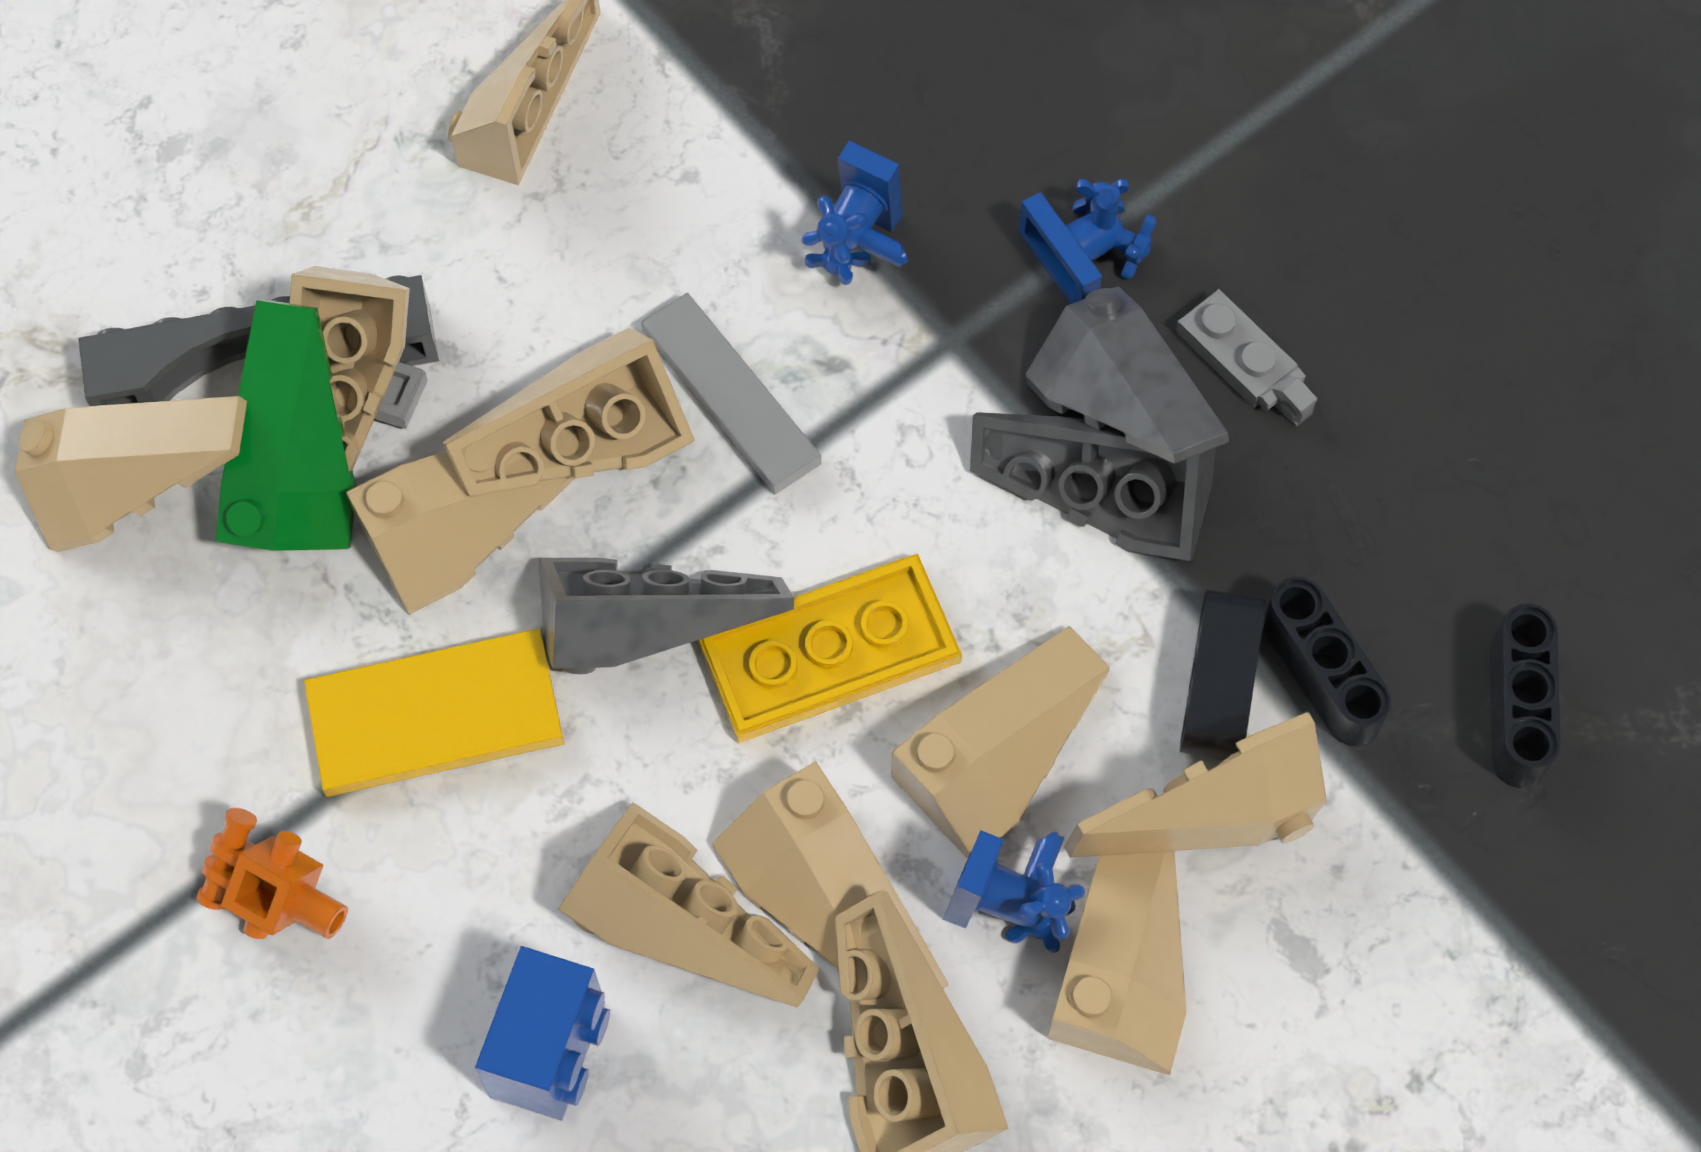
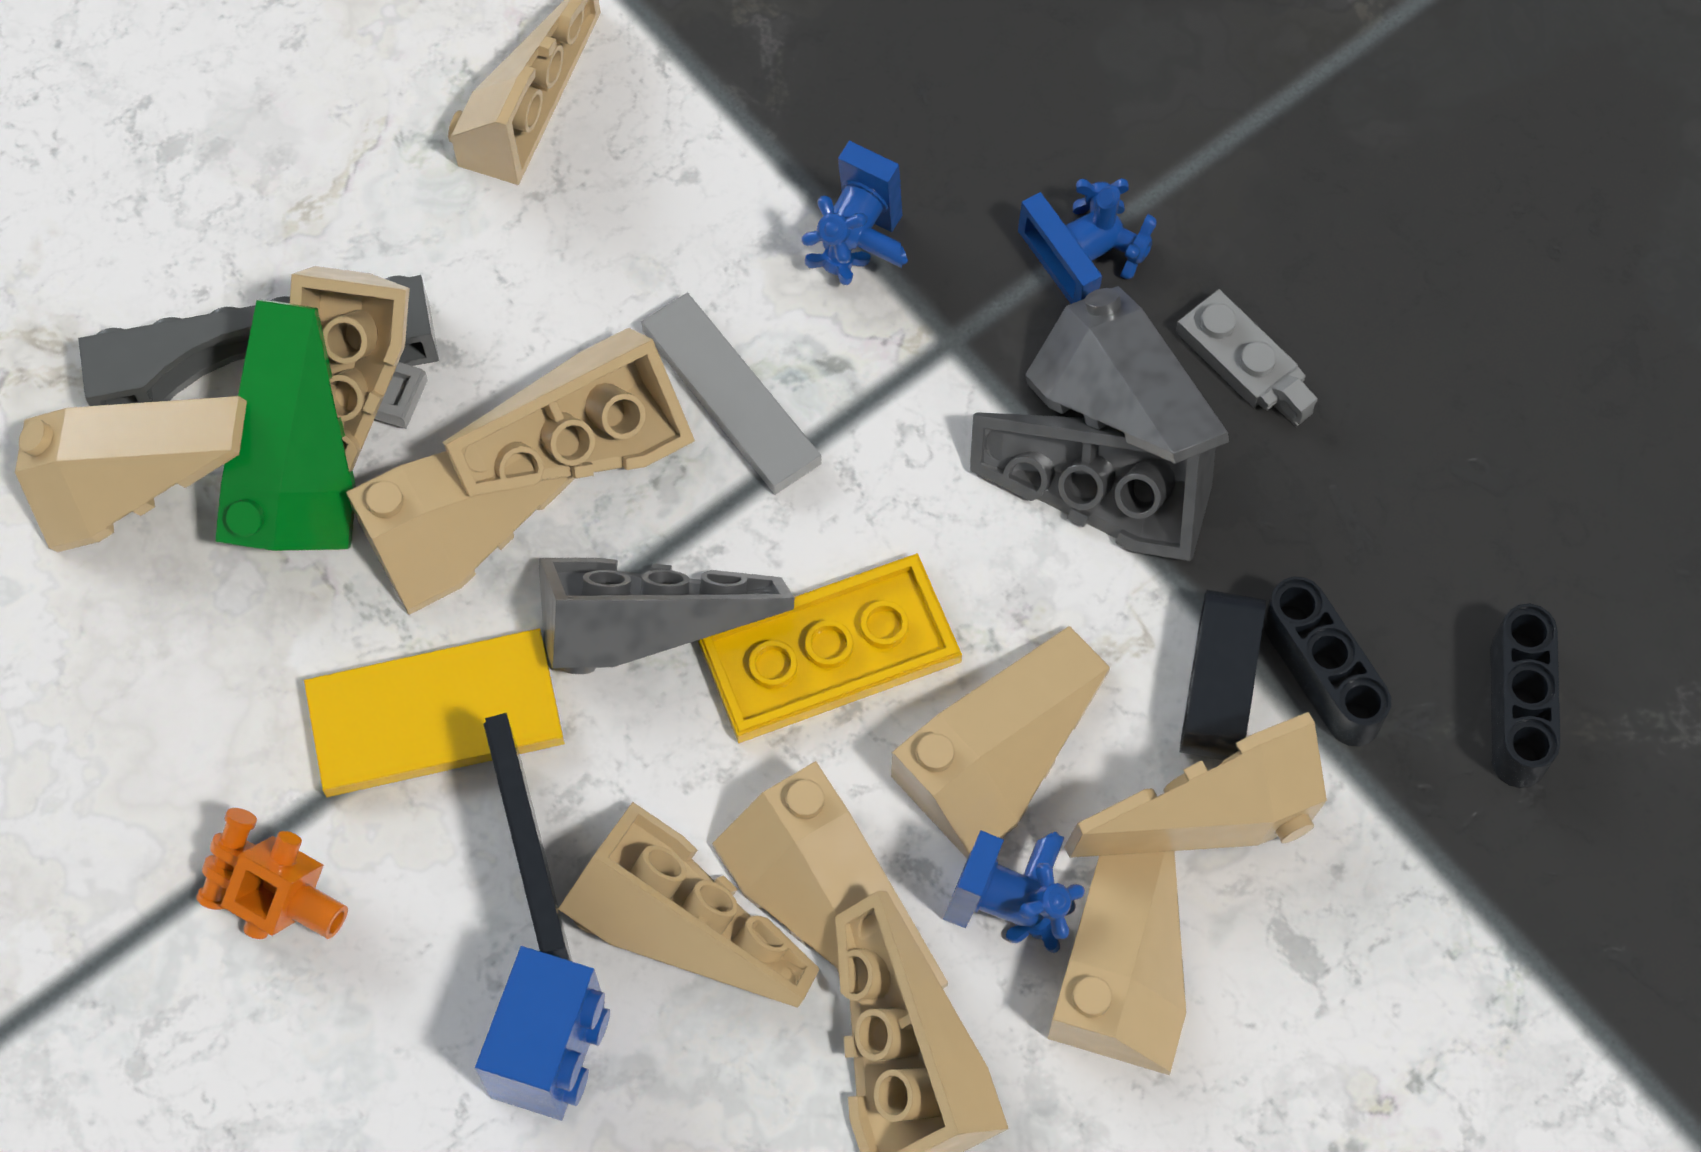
none -> black tile [483,713,572,961]

